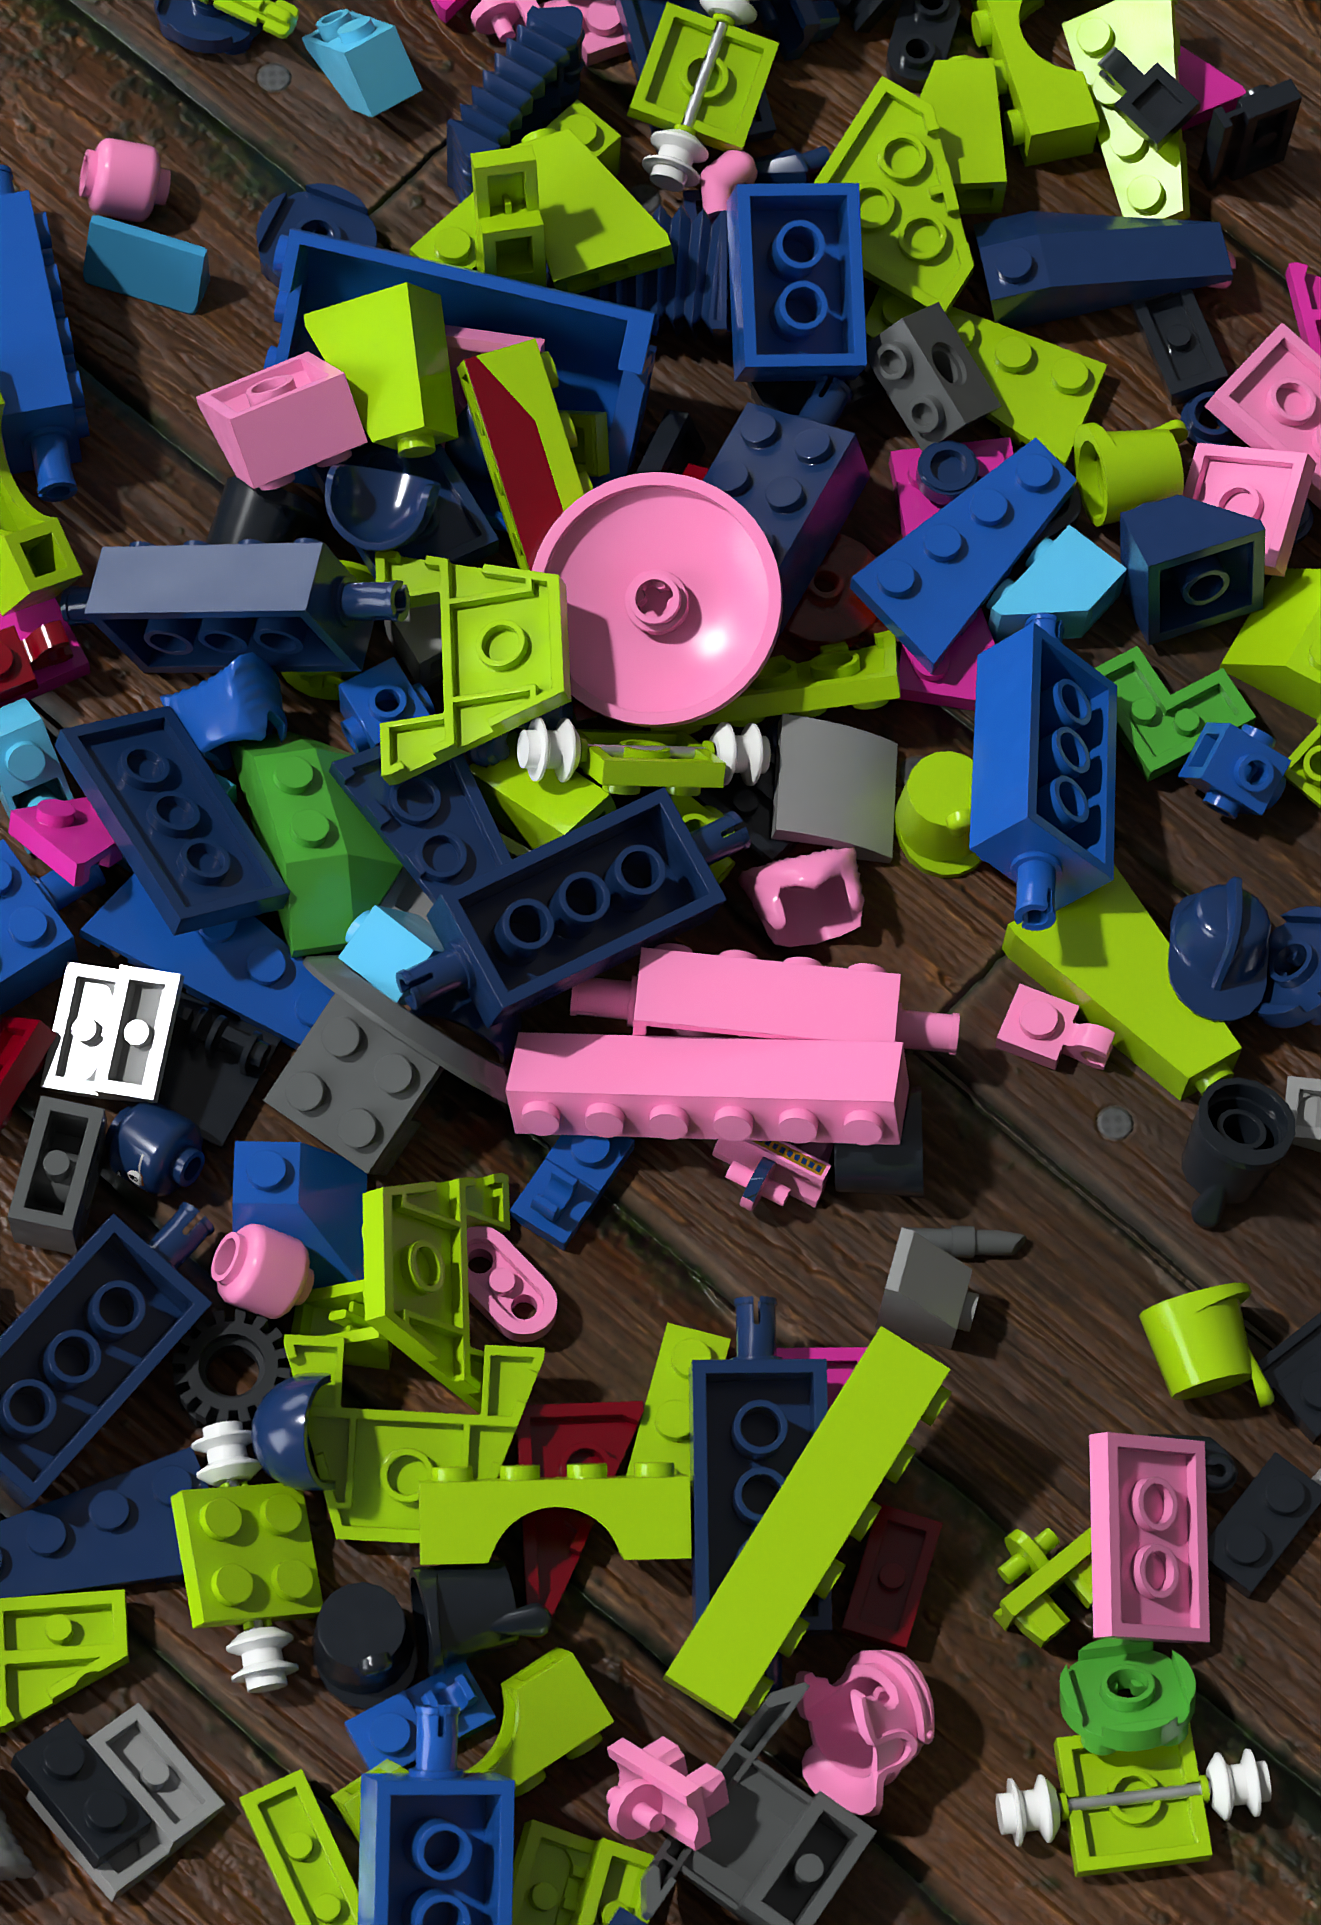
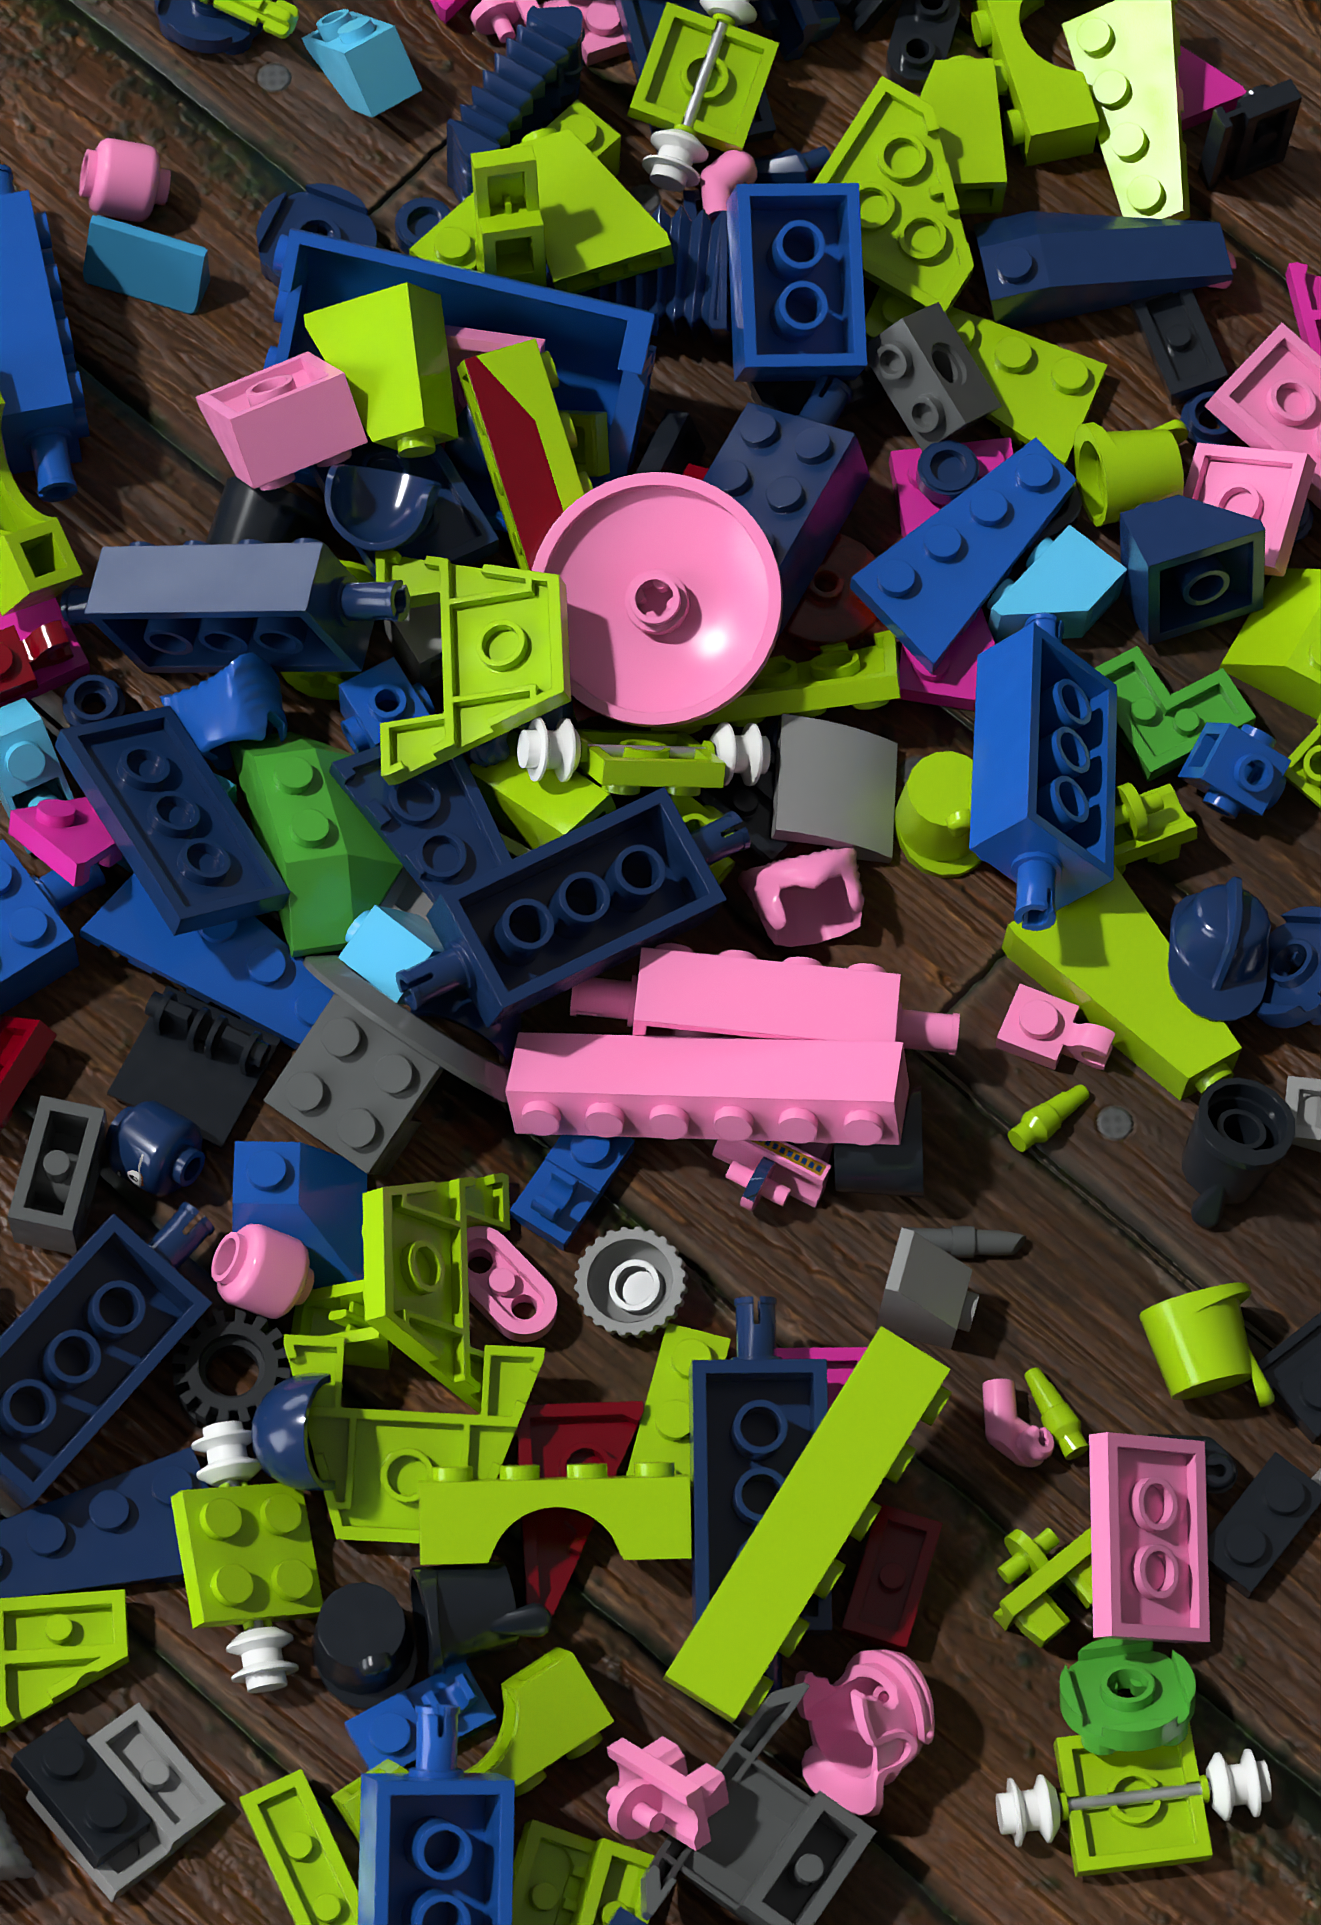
slope [40,962,184,1103] -> none
black plate [1097,46,1200,151] -> none
none -> dark blue plate [62,675,126,727]
none -> dark blue tile [395,197,451,255]
none -> light grey hat [574,1227,688,1338]
none -> bright pink arm [982,1379,1055,1467]
none -> lime piece [1008,1084,1090,1152]
none -> lime piece [1025,1367,1089,1460]
none -> lime hips [1114,782,1197,875]

